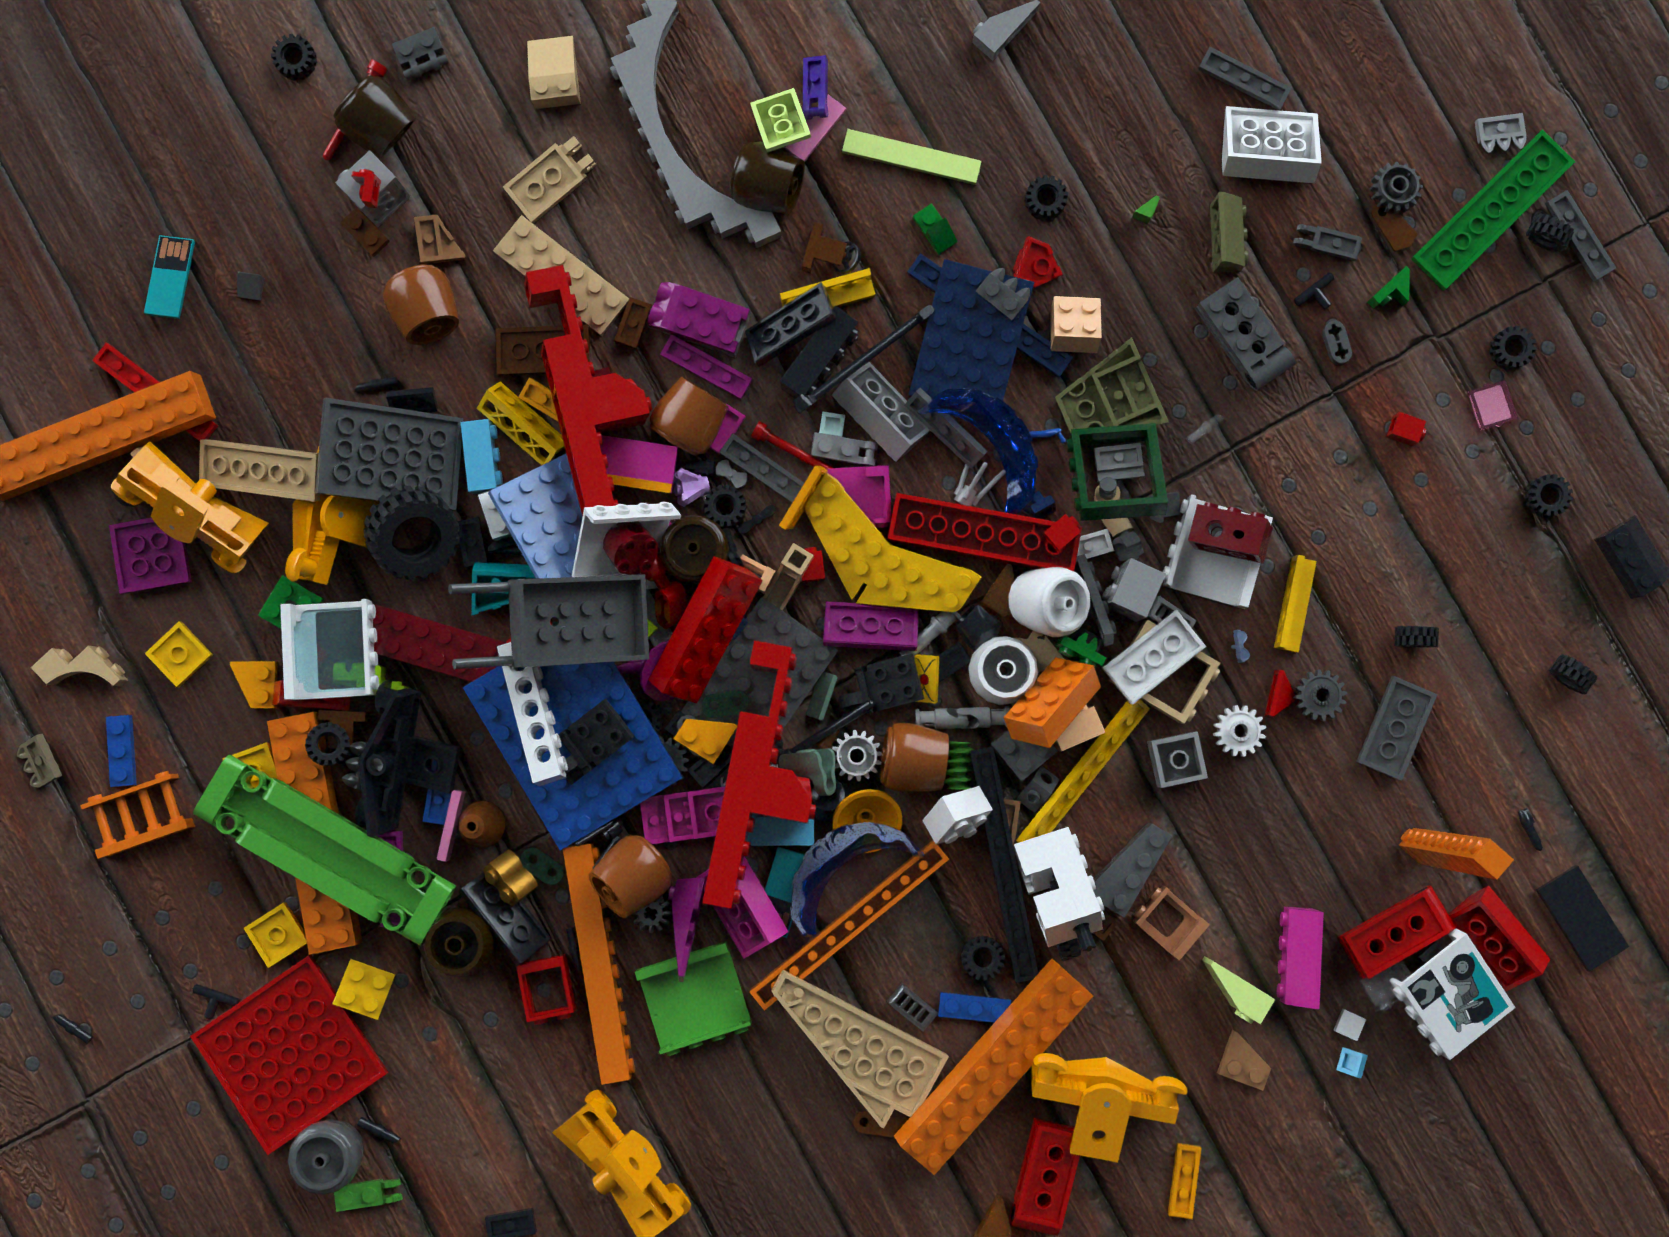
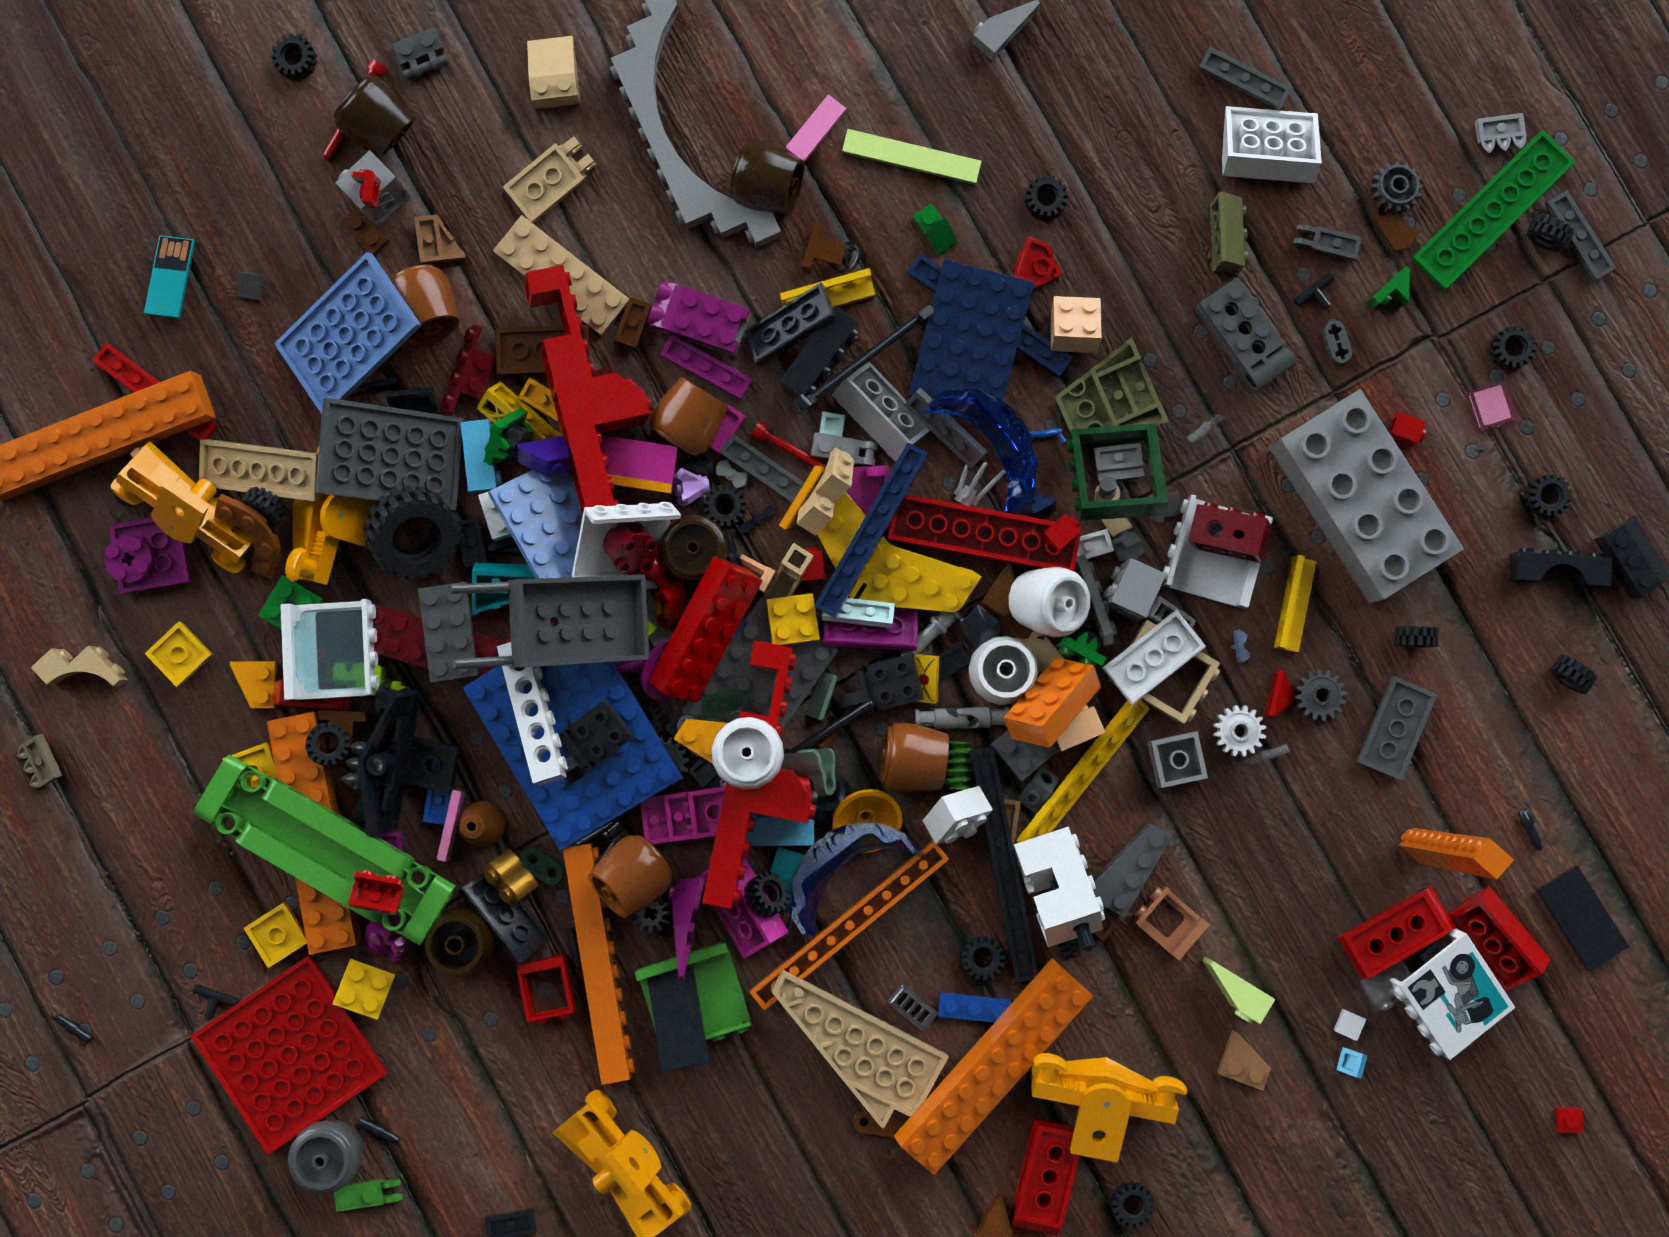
orange fence [80,771,195,859] -> none
blue plate [106,715,137,787] -> none
yellowish green slope [750,88,811,152] -> none
dark purple plate [803,55,828,120] -> none
white gear [832,730,882,781] -> none
dark grey plate [975,268,1030,321] -> none
bright green slope [1132,196,1160,224] -> none
light orange tile [1168,1143,1202,1219] -> none
dark pink slope [1277,907,1324,1009] -> none
none -> magenta plate [105,536,155,583]
none -> dark orange plate [214,494,281,580]
none -> black tyre [240,487,286,529]
none -> medium blue plate [274,252,422,414]
none -> red bracket [348,870,405,916]
none -> magenta plate [364,921,406,964]
none -> dark grey plate [418,582,479,683]
none -> dark red bracket [441,325,496,414]
none -> green piece [483,407,534,466]
none -> dark purple slope [517,436,570,476]
none -> black tile [647,968,710,1073]
none -> white piece [711,717,784,790]
none -> black tyre [744,871,790,918]
none -> yellow plate [766,593,820,645]
none -> tan arch [797,447,854,536]
none -> dark blue plate [814,443,929,619]
none -> light aqua plate [822,598,895,628]
none -> black tyre [1110,1181,1156,1229]
none -> clear piece [1244,744,1290,766]
none -> light grey brick [1268,389,1464,603]
none -> black arch [1509,548,1612,588]
none -> red plate [1555,1107,1583,1133]

